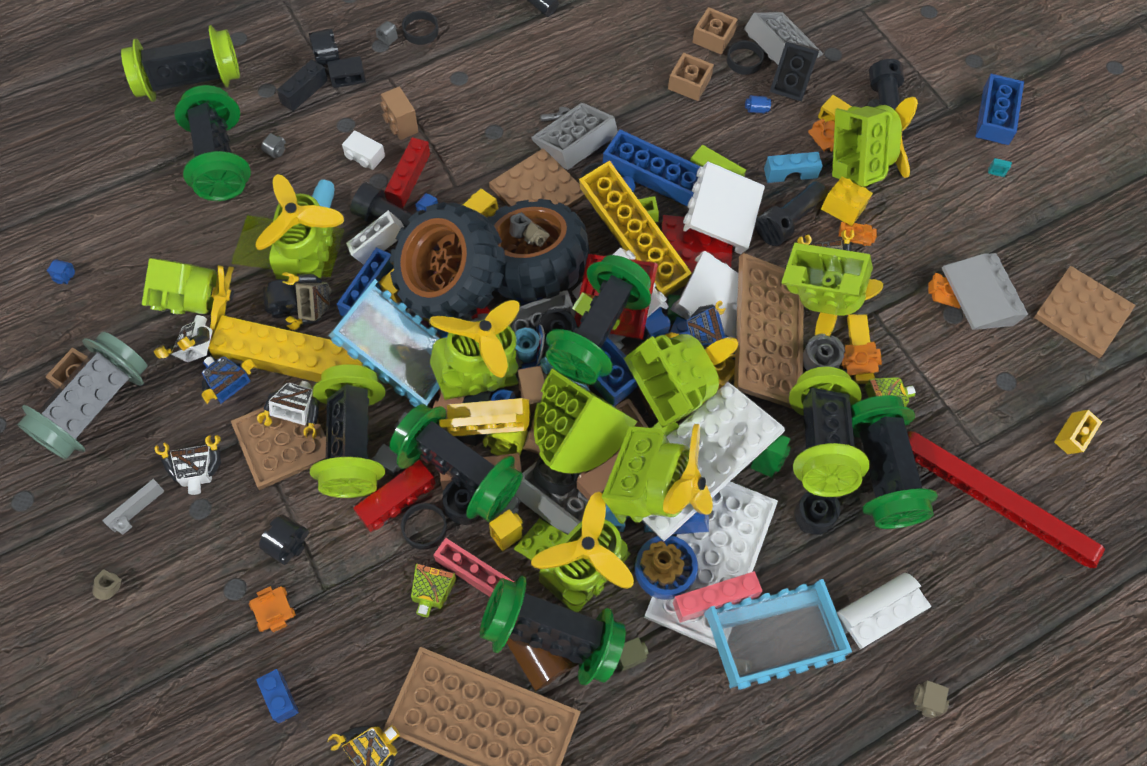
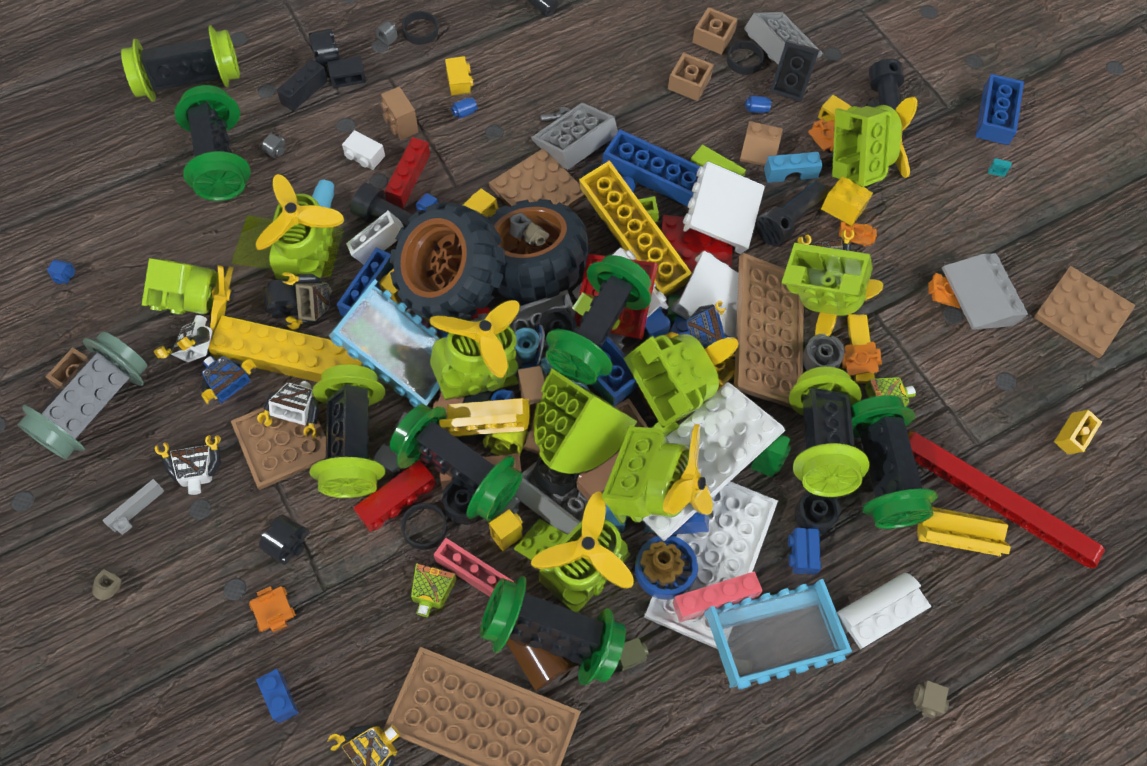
none -> yellow brick [445,56,473,96]
none -> blue brick [451,97,478,119]
none -> medium nougat slope [740,121,783,166]
none -> blue brick [788,528,821,575]
none -> yellow brick [917,507,1011,556]

